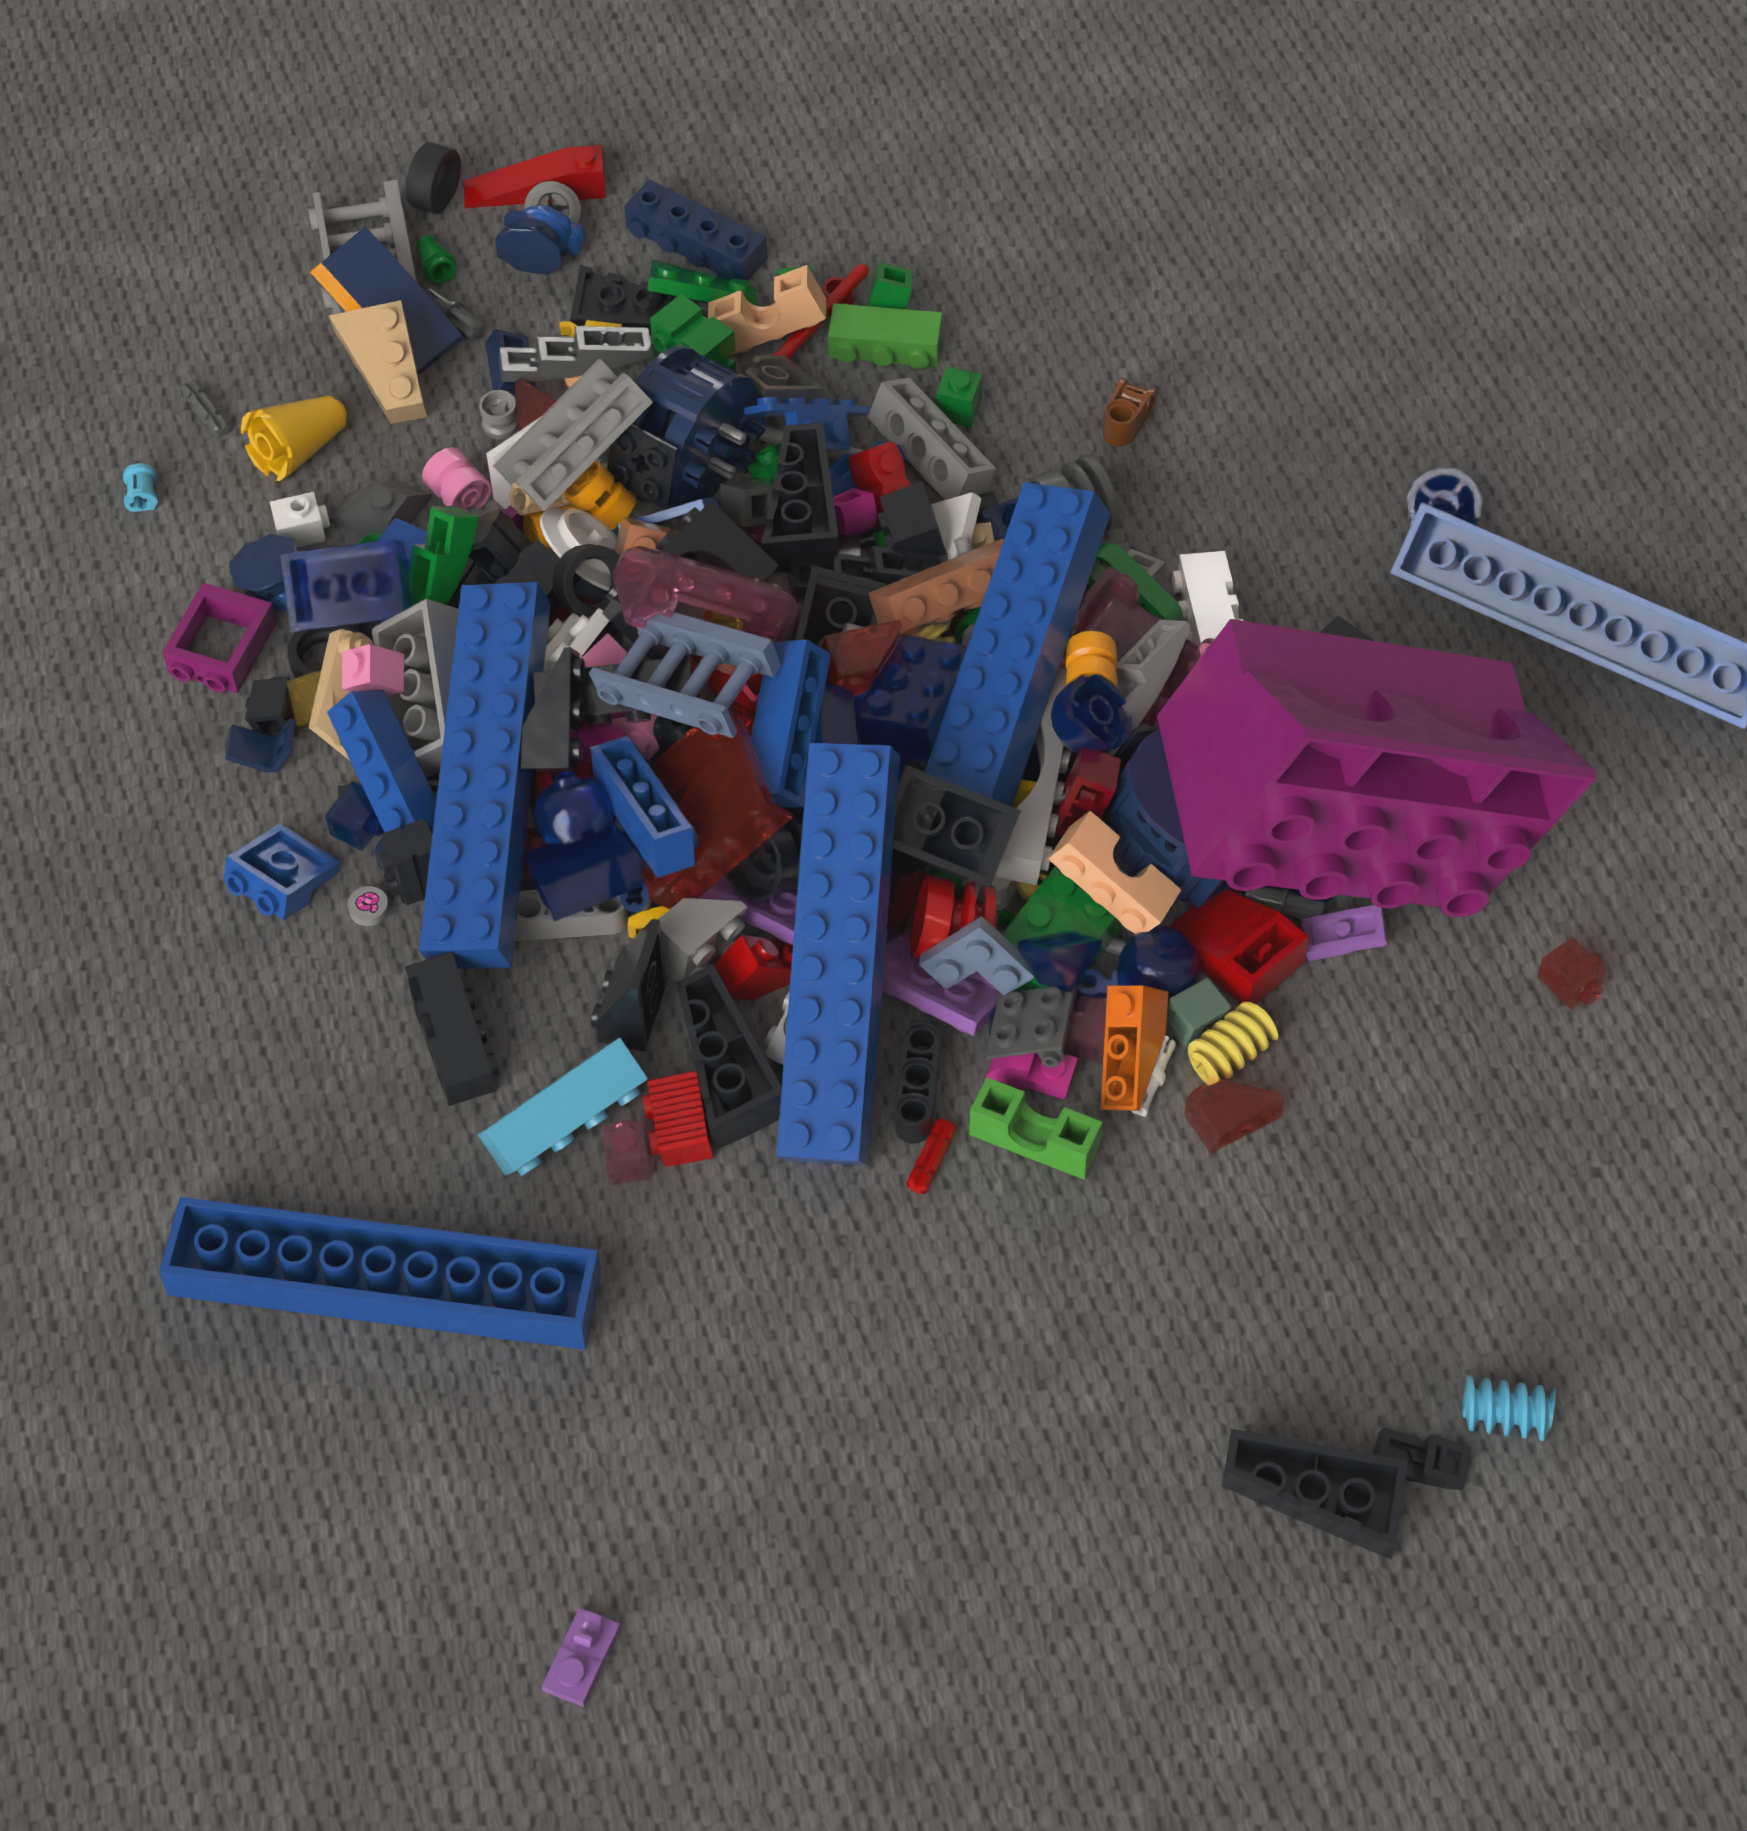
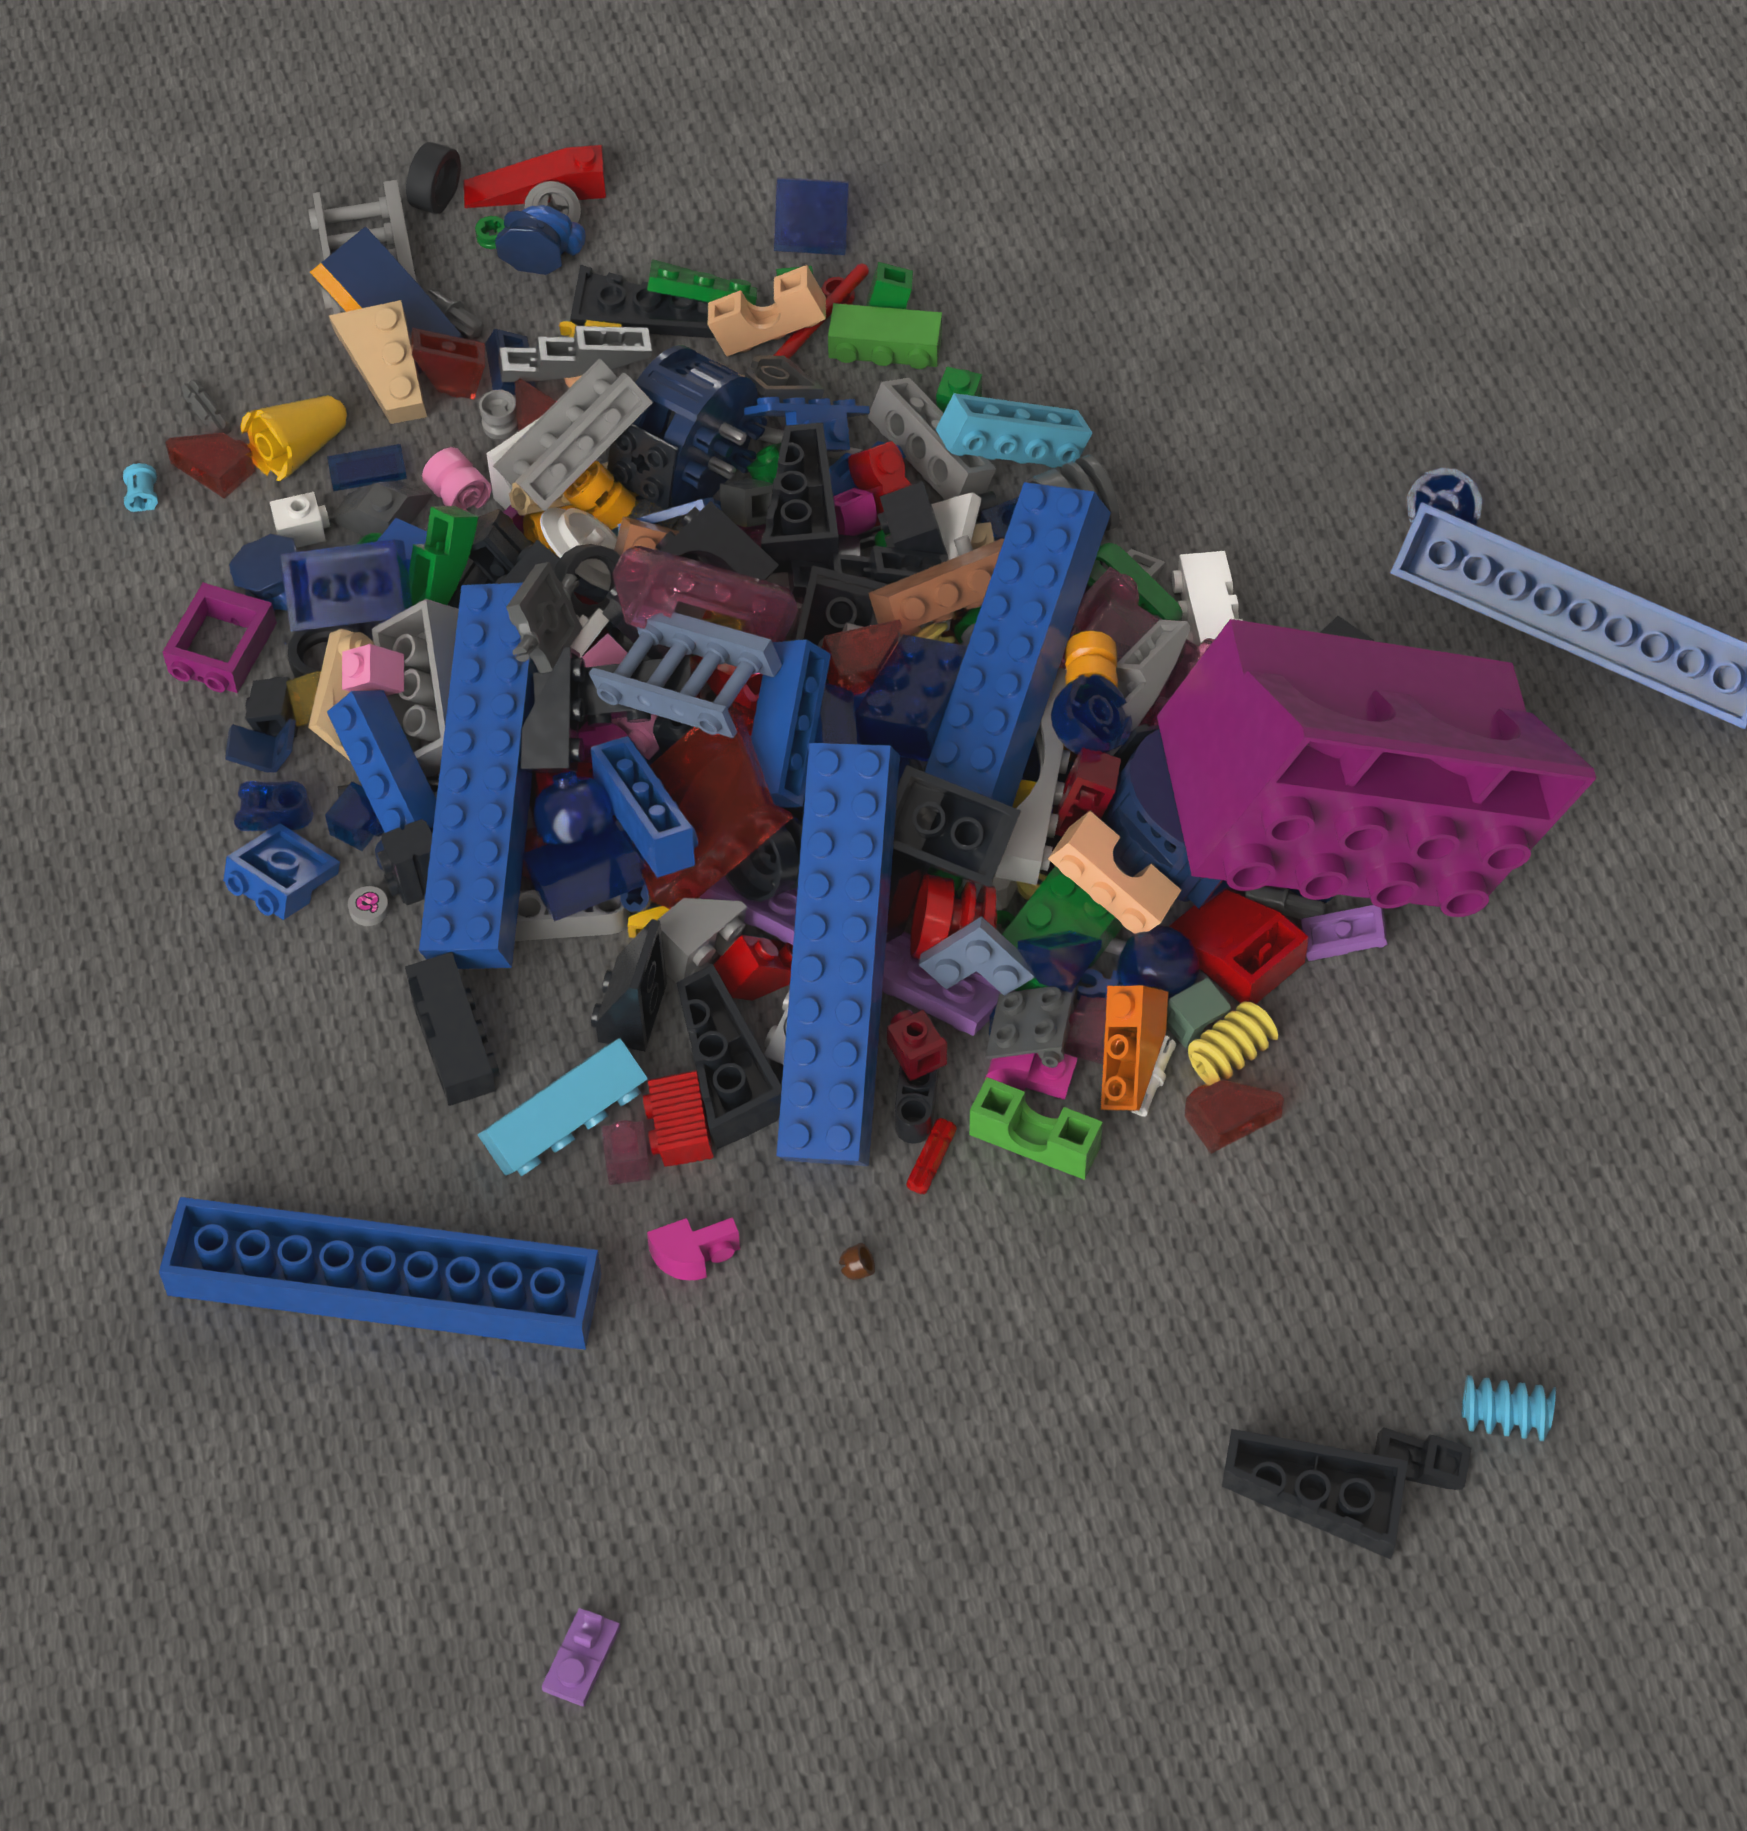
green cone [416,235,457,284] -> none
dark blue brick [624,179,768,281] -> none
green brick [650,294,737,372] -> none
dark orange piece [1103,377,1158,447] -> none
clear red brick [1538,937,1606,1010] -> none
none -> clear red slope [165,433,255,499]
none -> clear blue piece [234,781,314,831]
none -> clear blue tile [327,444,407,491]
none -> clear red slope [411,328,485,399]
none -> green bush [475,216,505,249]
none -> dark grey plate [506,562,583,674]
none -> dark pink brick [647,1217,740,1280]
none -> clear blue plate [774,177,850,255]
none -> reddish brown hinge [839,1243,875,1280]
none -> dark red brick [887,1010,947,1081]
none -> medium azure brick [935,393,1092,468]

